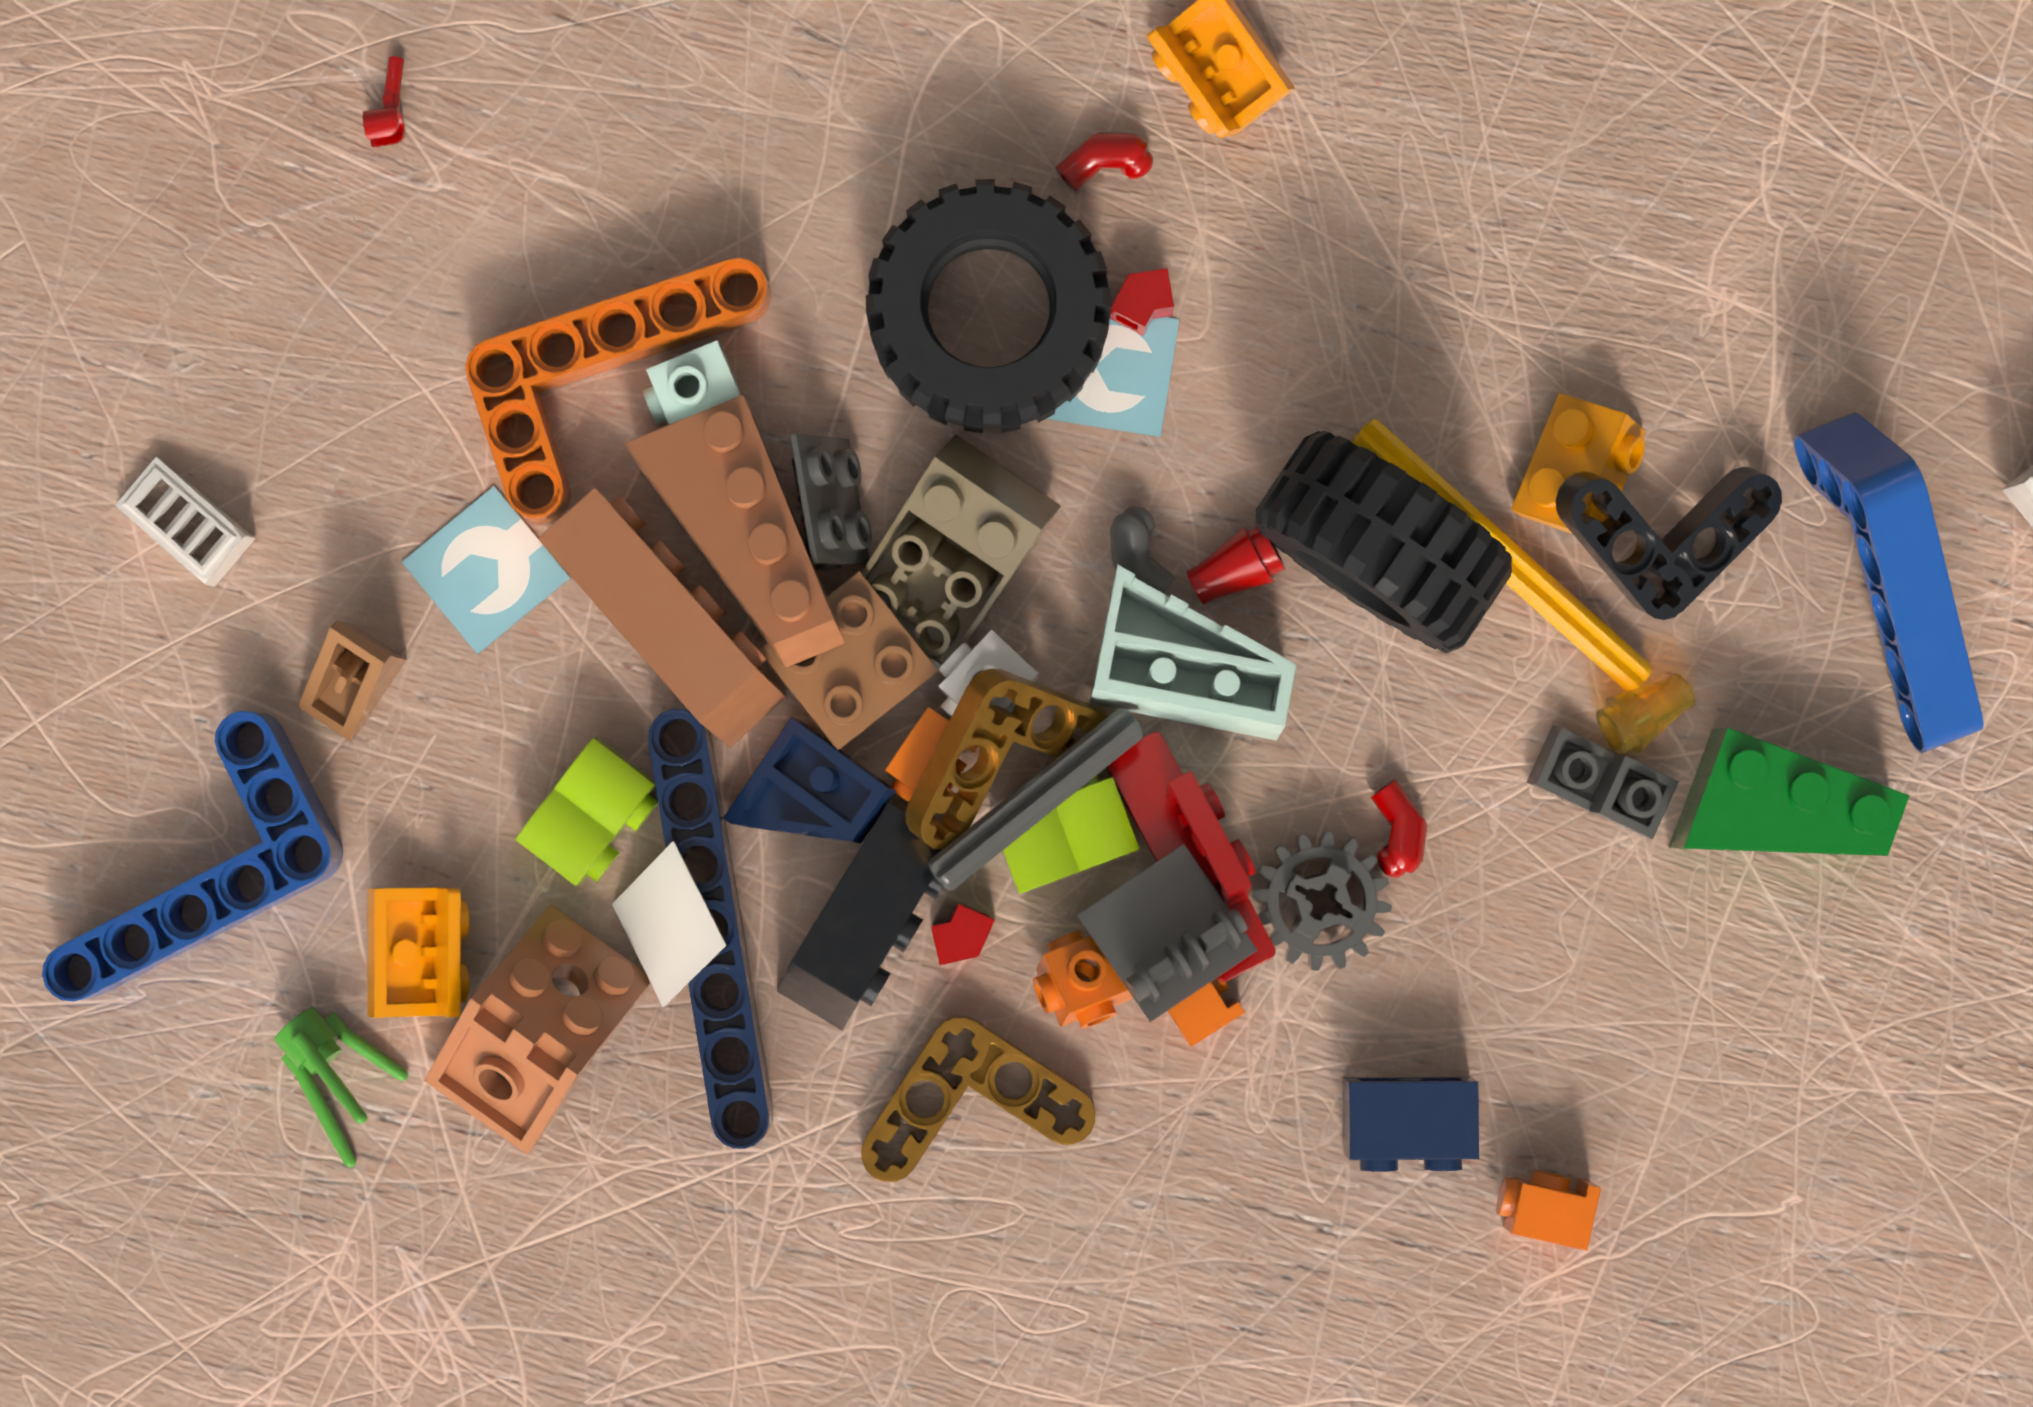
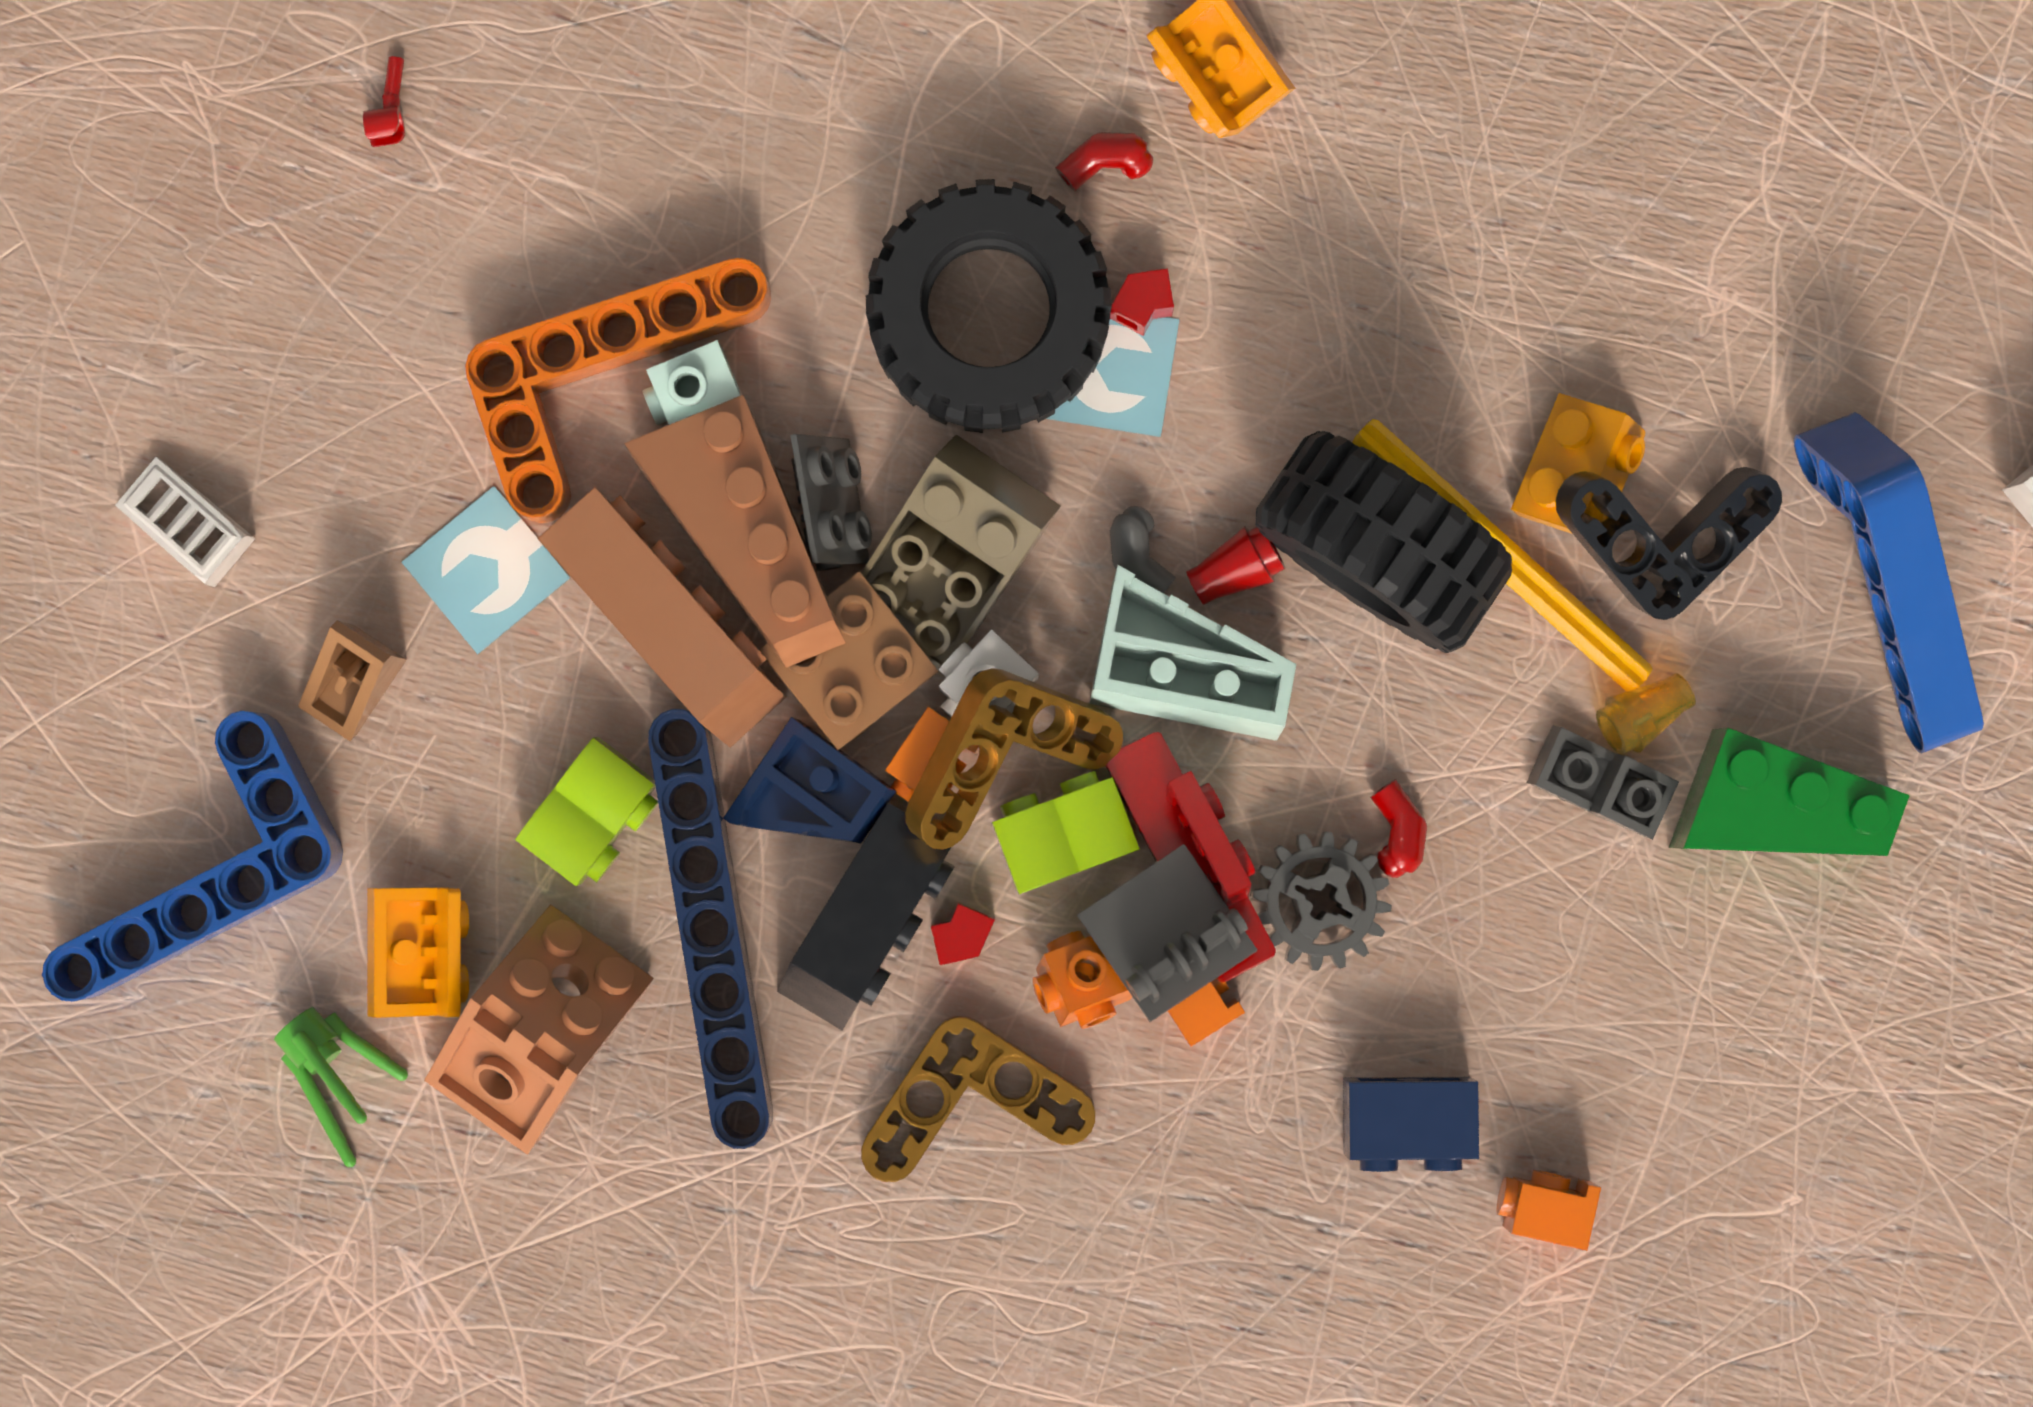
white sticker [612,841,726,1007] -> none
dark grey axle [928,708,1143,890] -> none

